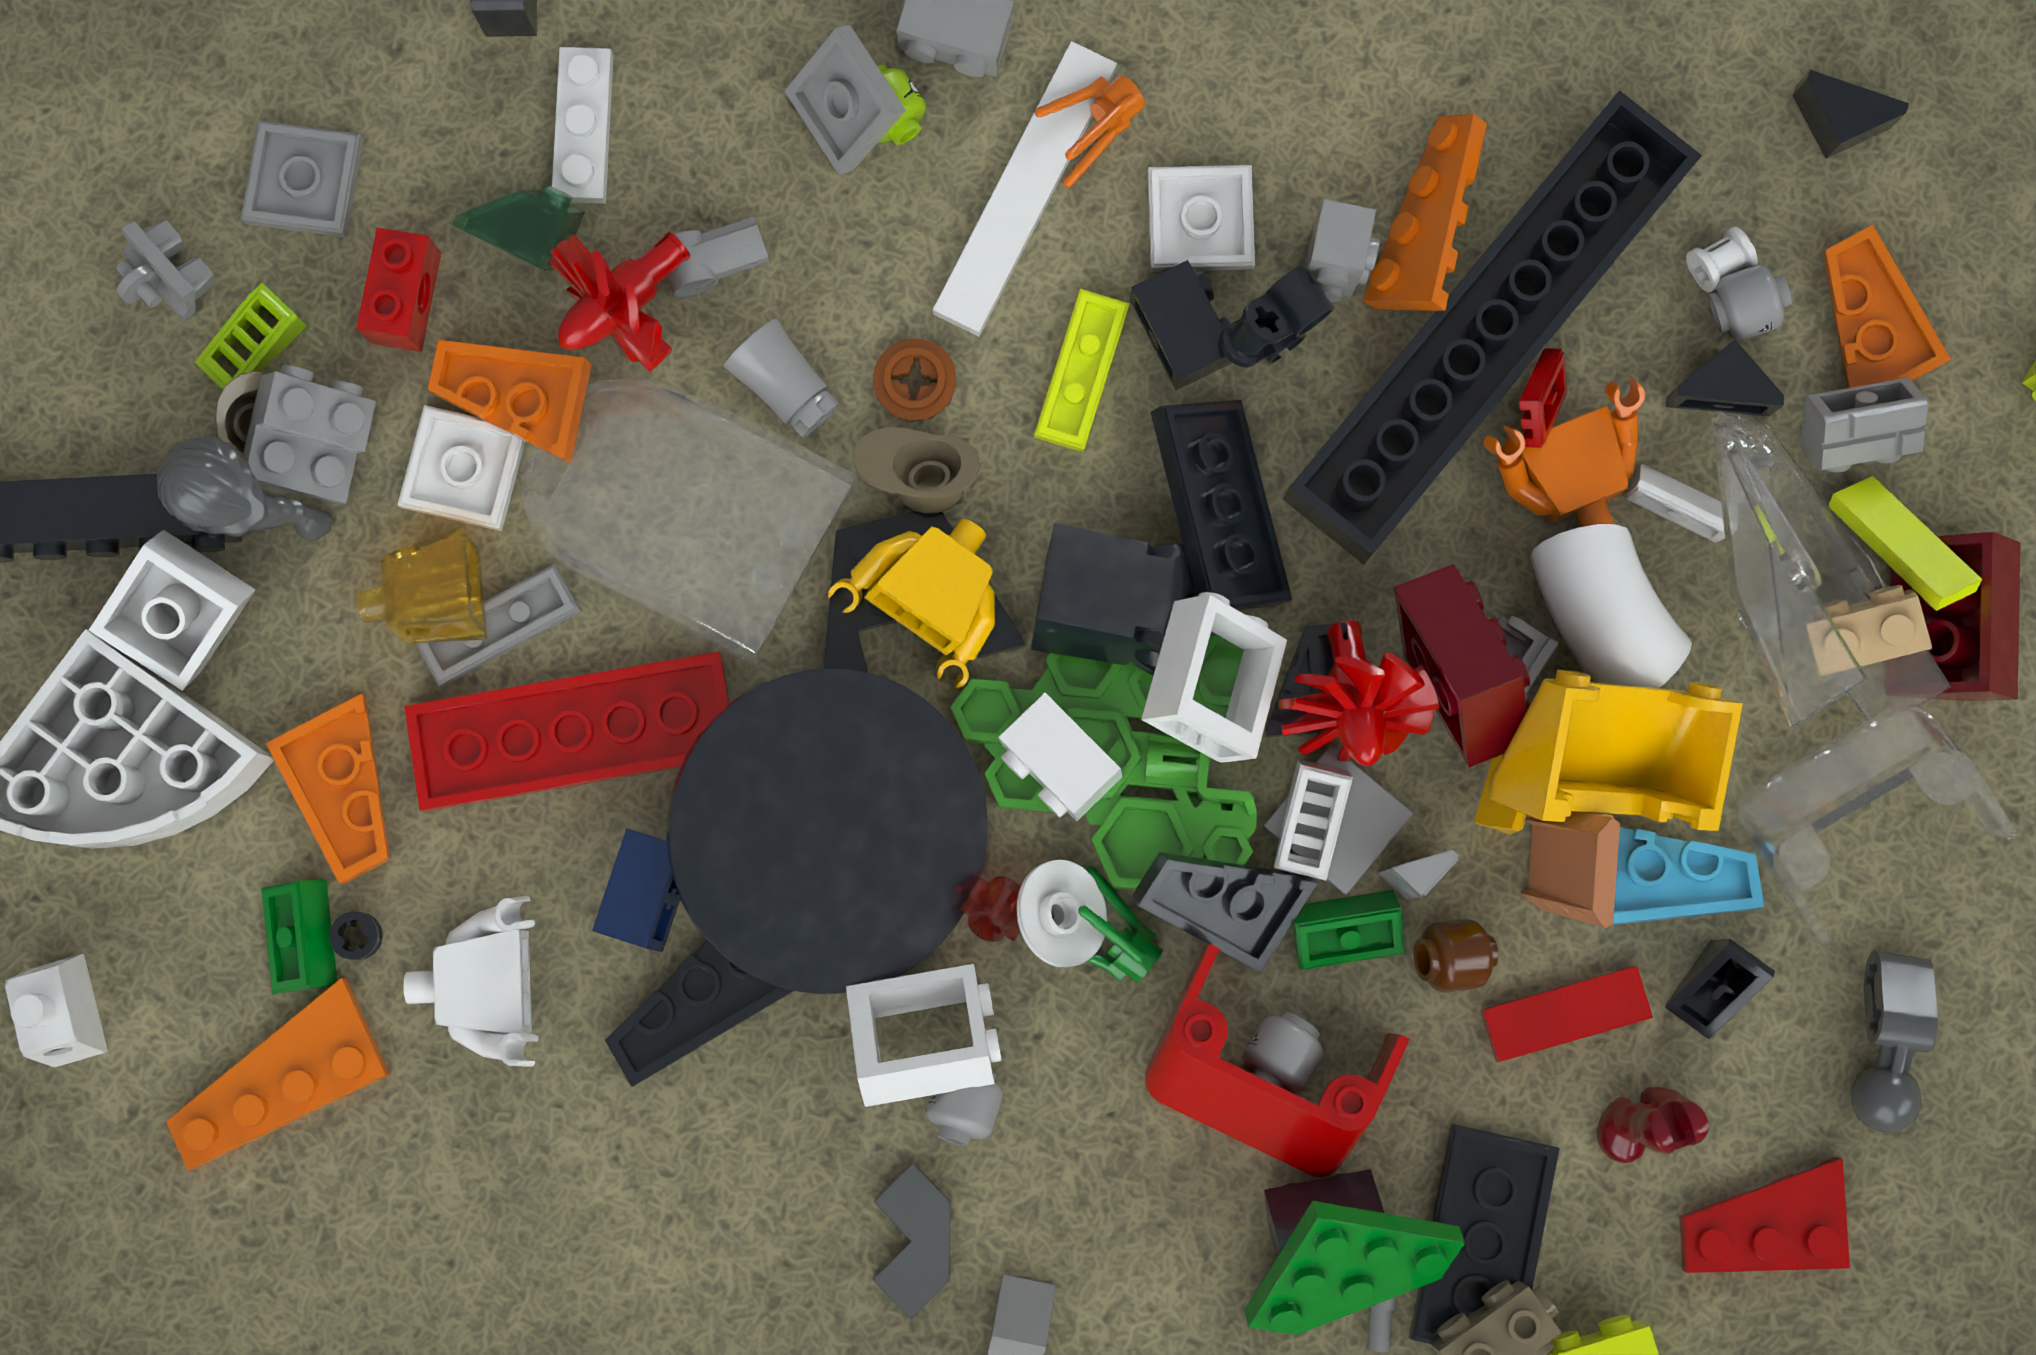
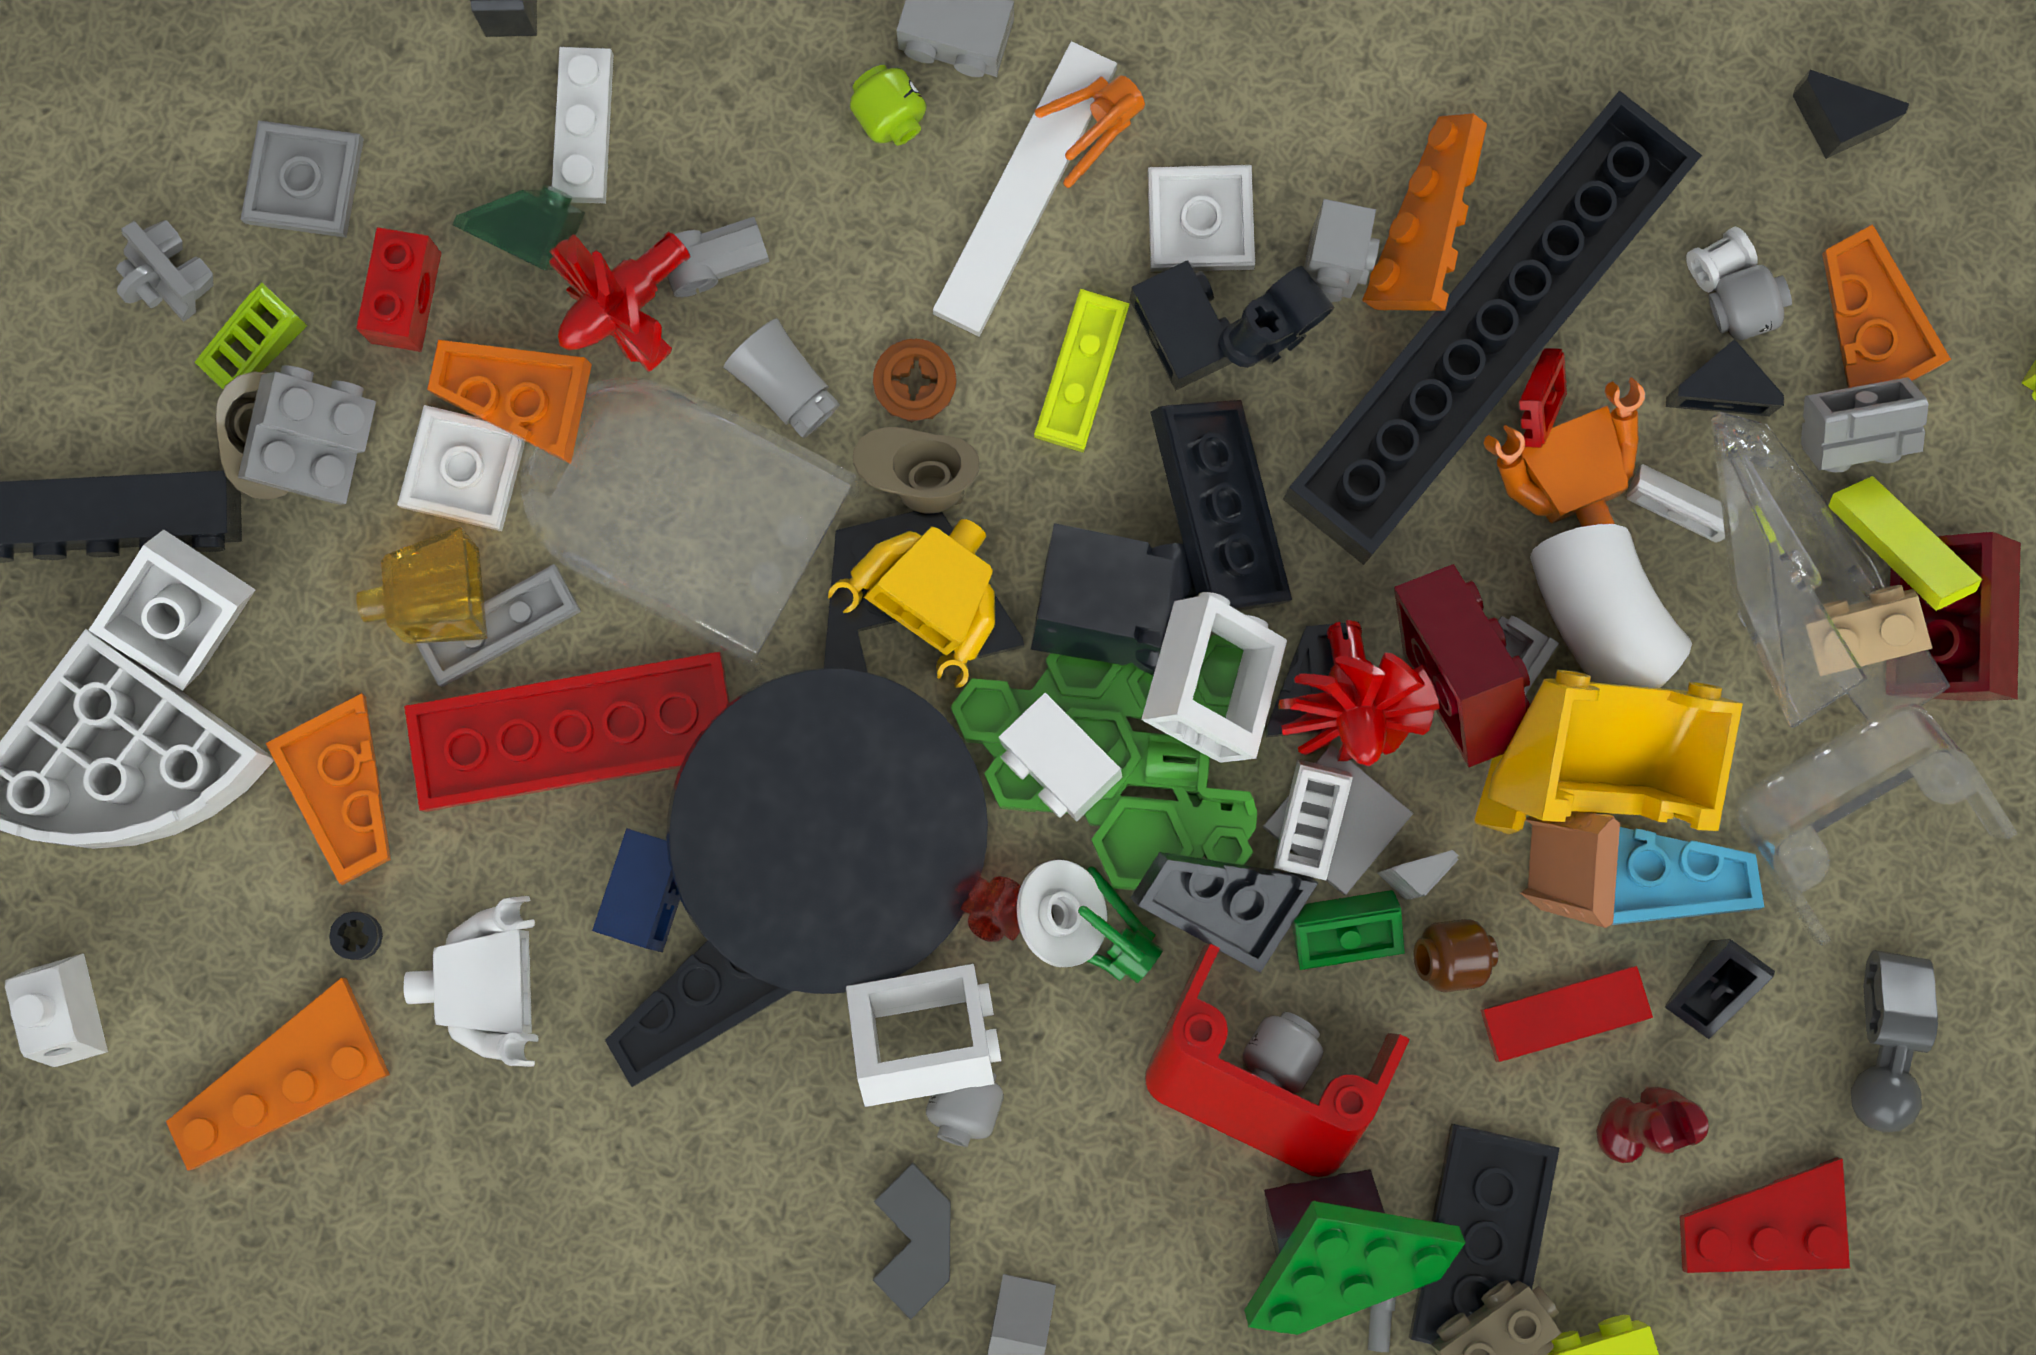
dark grey hair [156,436,332,541] -> none
green slope [261,879,337,994] -> none
light grey tile [784,25,906,175] -> none

